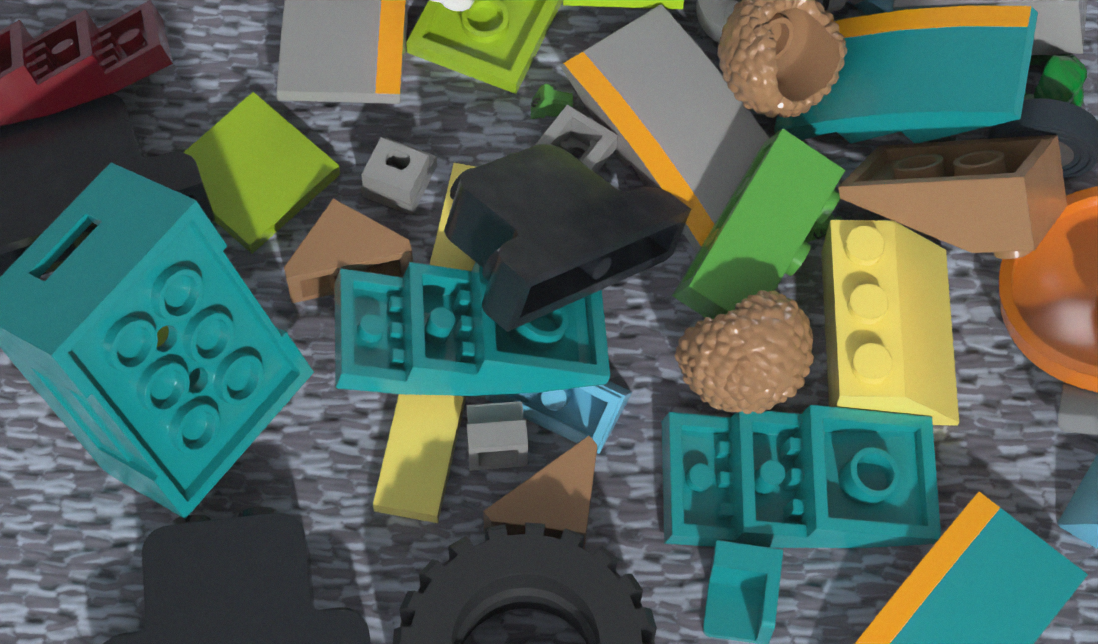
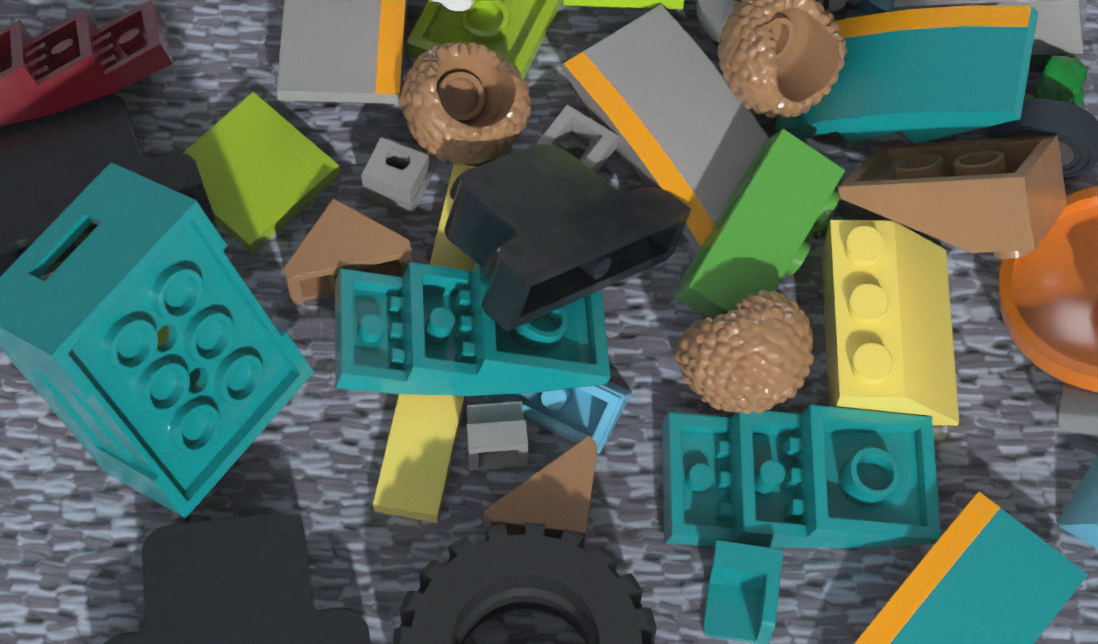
bright green piece [531,83,573,119] -> none
none -> medium nougat hair [399,42,532,165]

